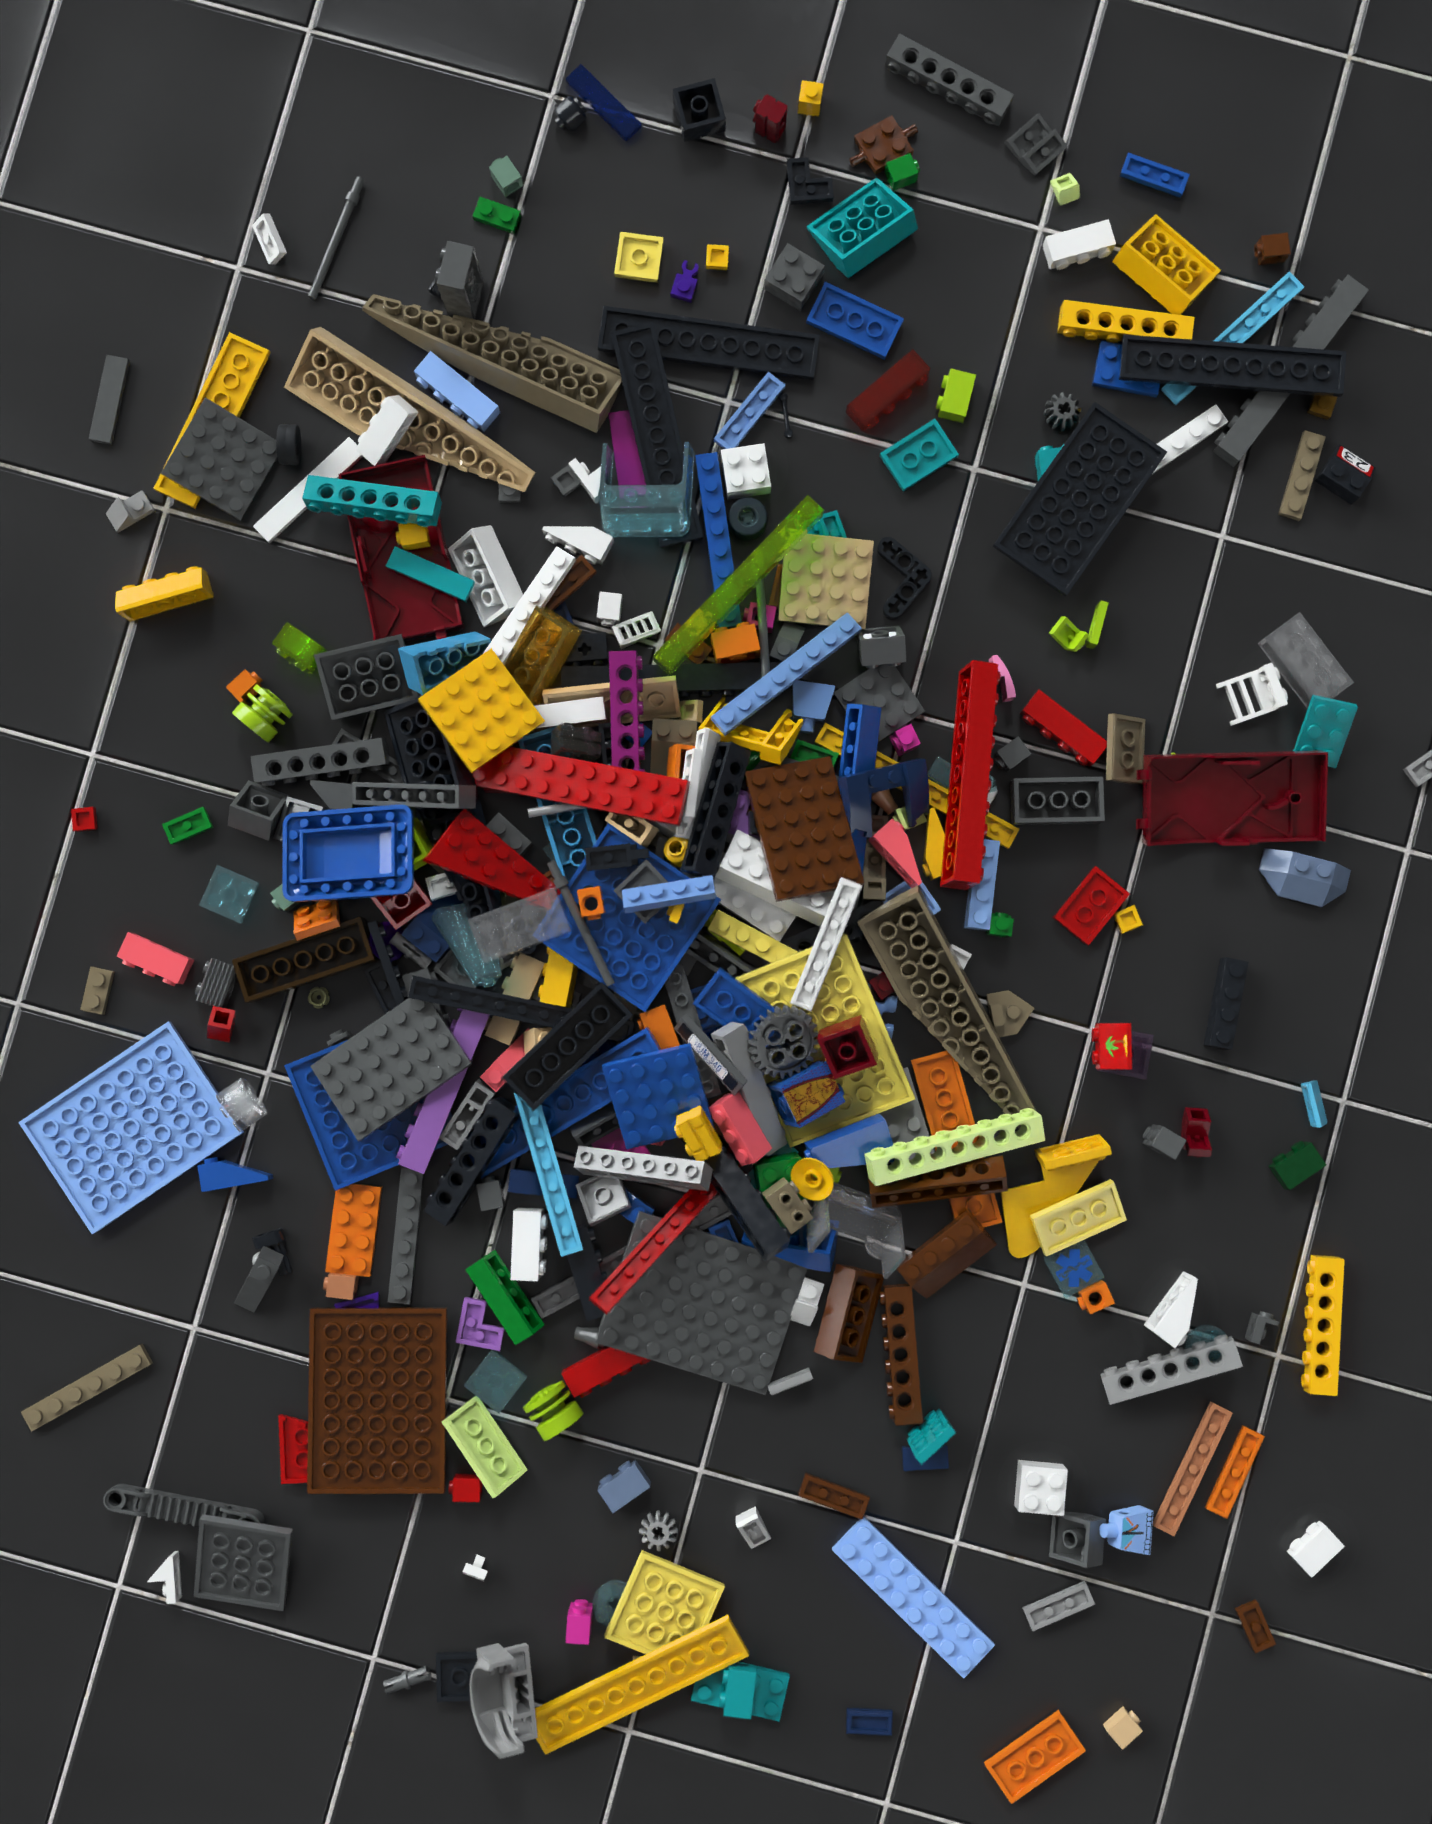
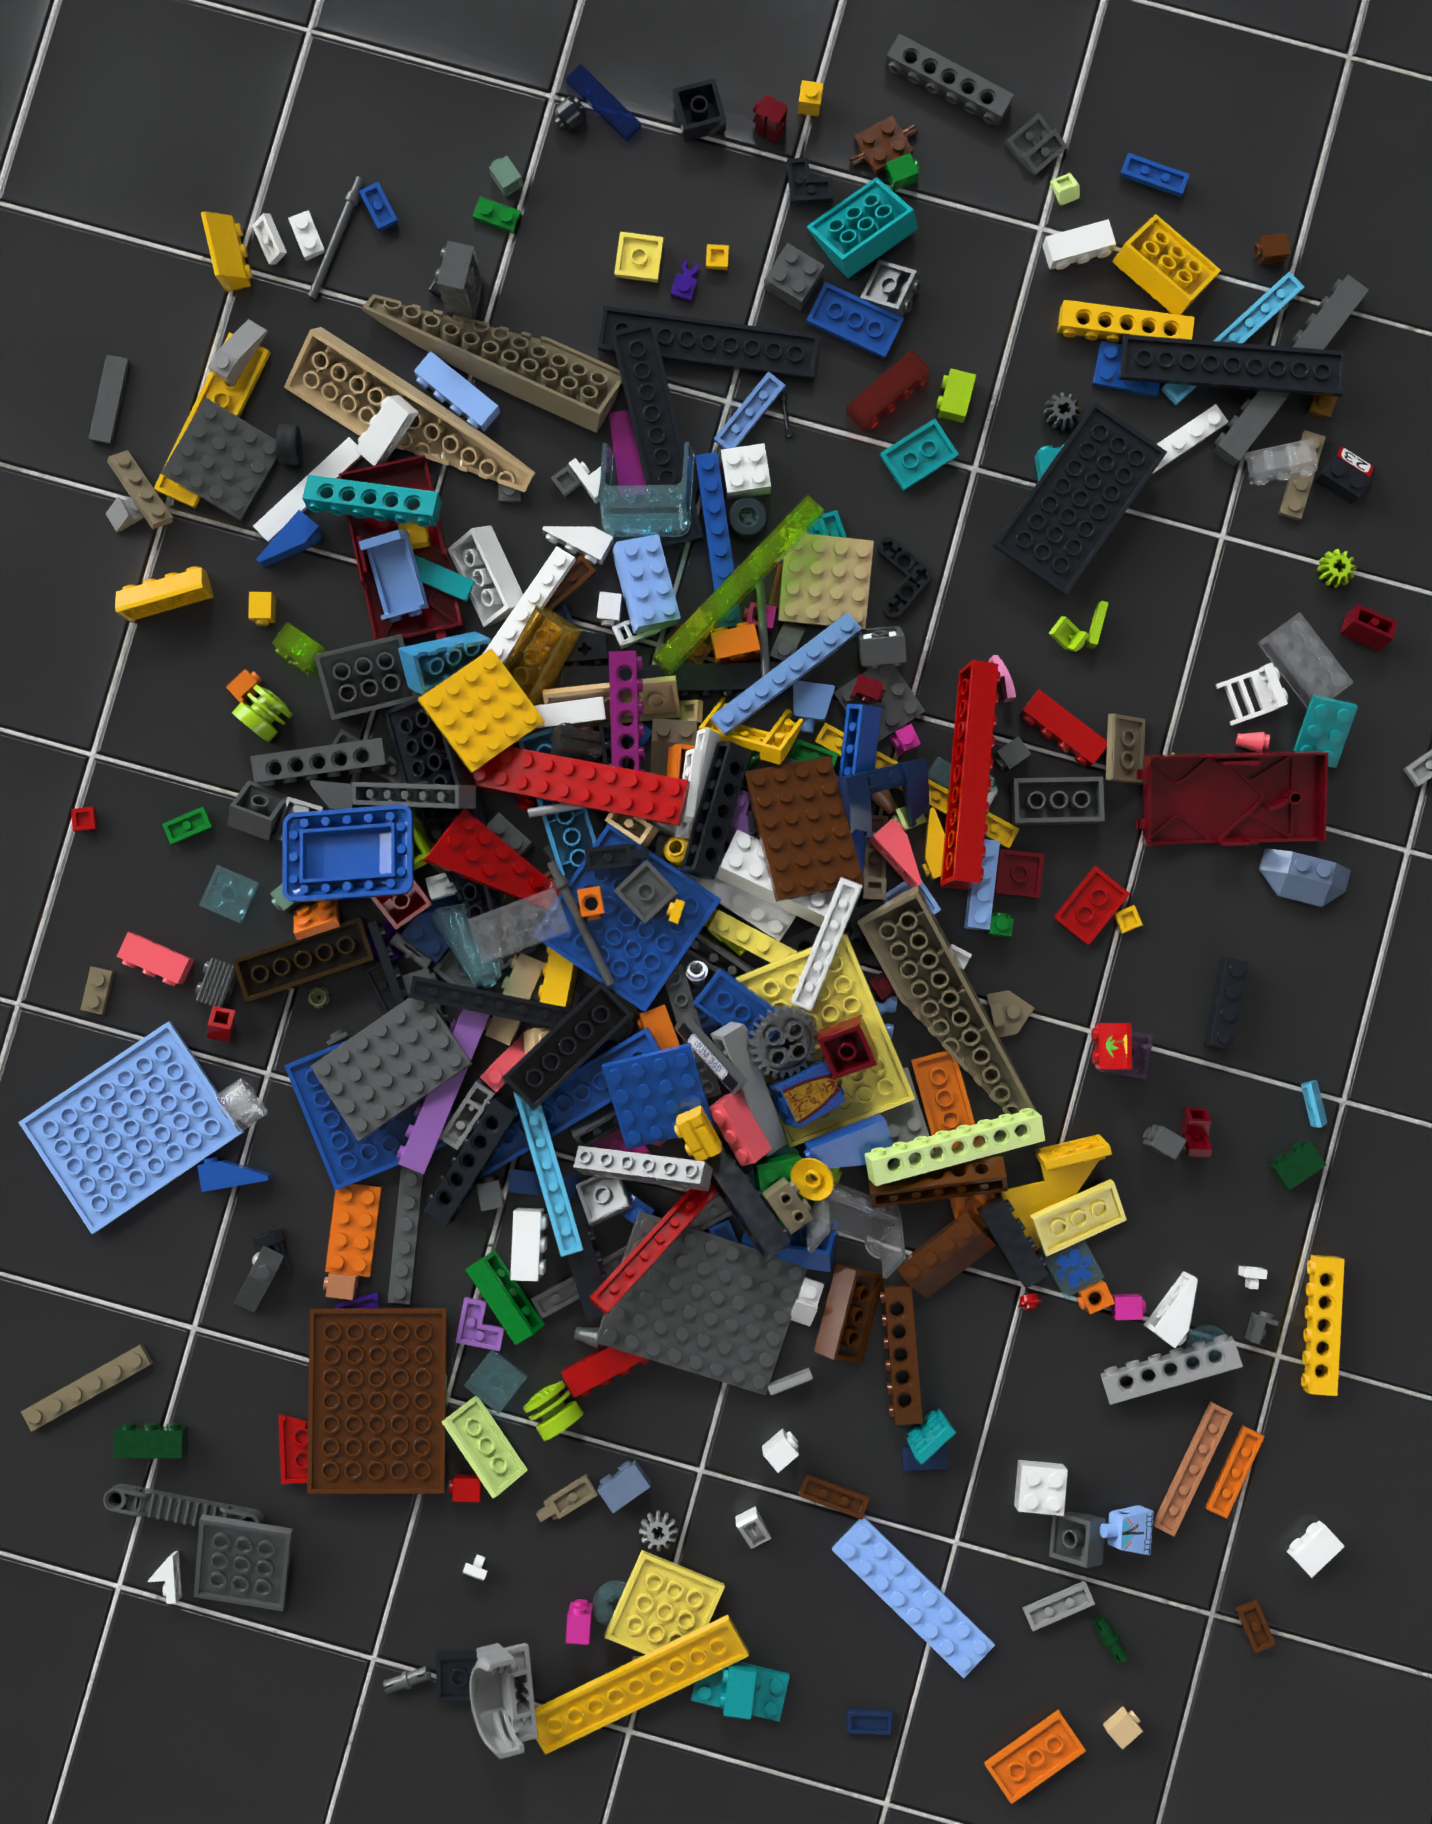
medium blue plate [622,875,716,913] -> none
none -> dark tan plate [107,450,173,529]
none -> dark green brick [113,1422,188,1458]
none -> yellow slope [201,211,253,292]
none -> light grey slope [208,319,268,386]
none -> yellow brick [248,592,276,626]
none -> blue slope [256,510,323,567]
none -> white plate [288,210,326,260]
none -> blue plate [359,182,399,232]
none -> medium blue panel [359,530,429,623]
none -> red plate [517,795,539,813]
none -> dark tan hinge [536,1474,598,1522]
none -> light blue brick [611,534,681,634]
none -> white cone [685,960,708,988]
none -> white brick [762,1428,799,1473]
none -> dark red brick [850,674,886,704]
none -> dark grey plate [860,260,922,318]
none -> black brick [977,1195,1049,1289]
none -> dark red plate [994,849,1044,899]
none -> red plate [1018,1294,1042,1311]
none -> dark green pin [1092,1615,1129,1664]
none -> dark pink brick [1111,1294,1146,1320]
none -> coral cone [1236,732,1270,752]
none -> white tile [1238,1266,1267,1289]
none -> clear brick [1245,438,1318,486]
none -> lime gear [1316,549,1357,588]
none -> dark red brick [1340,604,1398,652]

